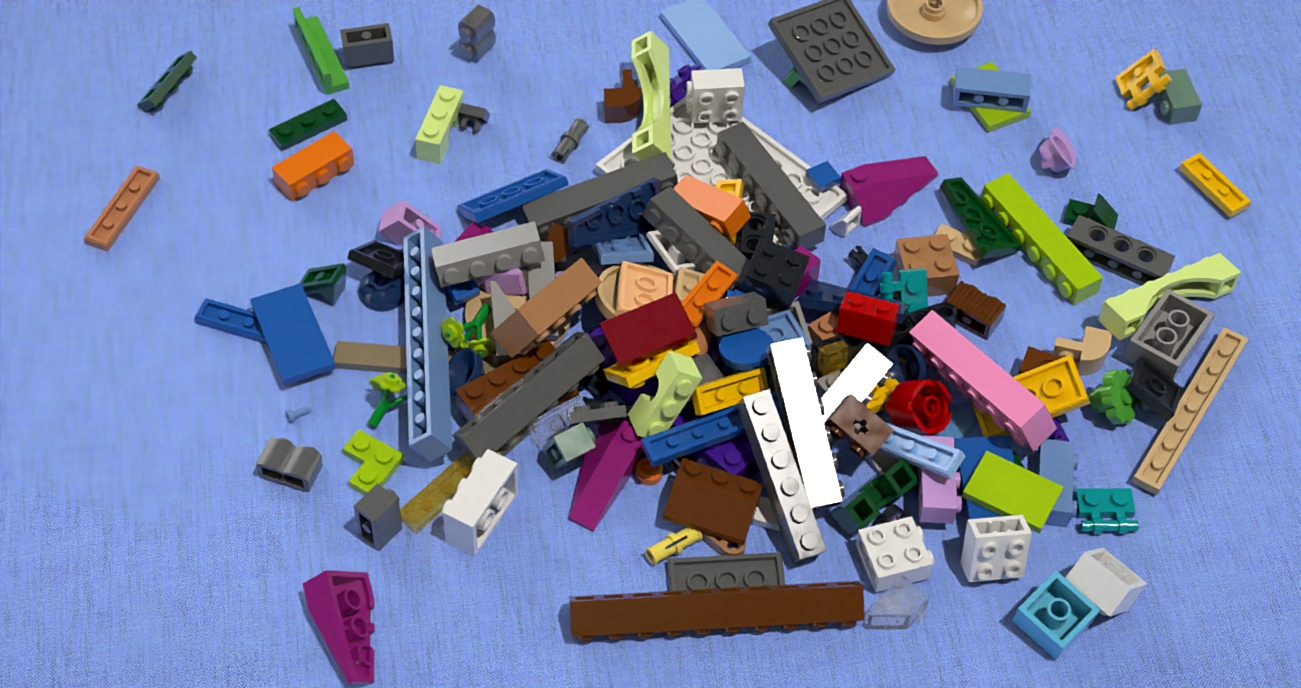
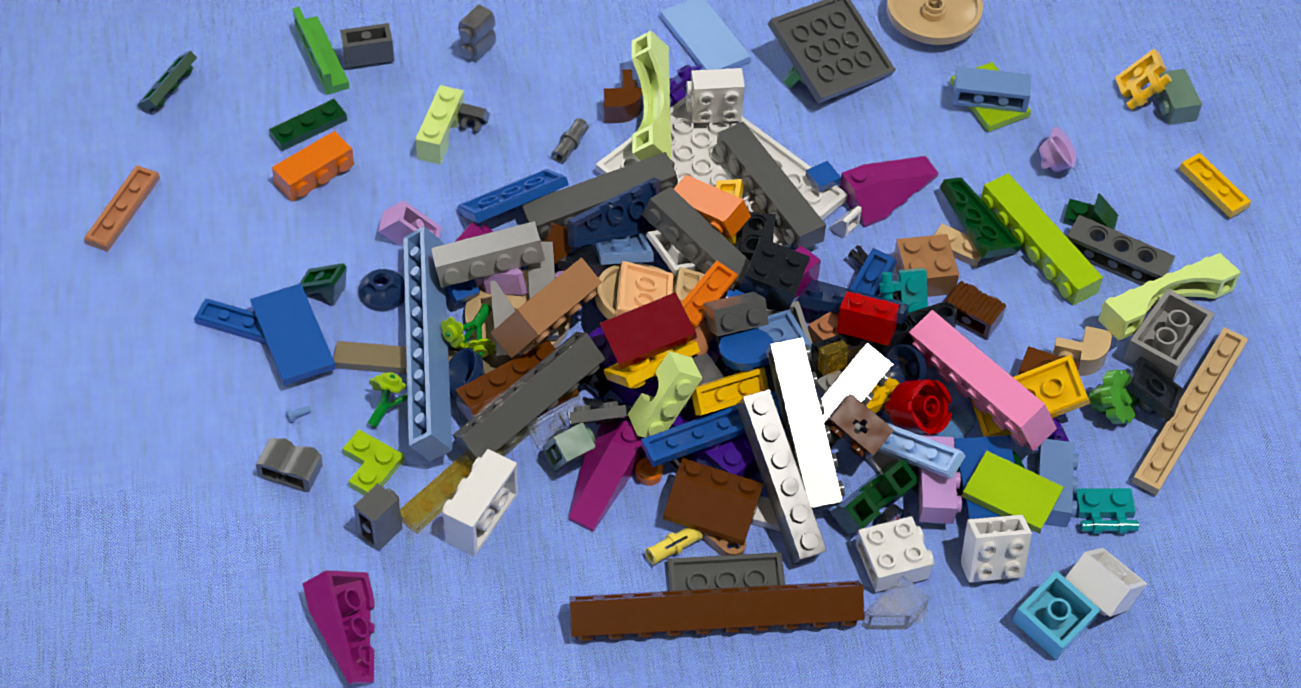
black tile [347,240,404,279] -> none

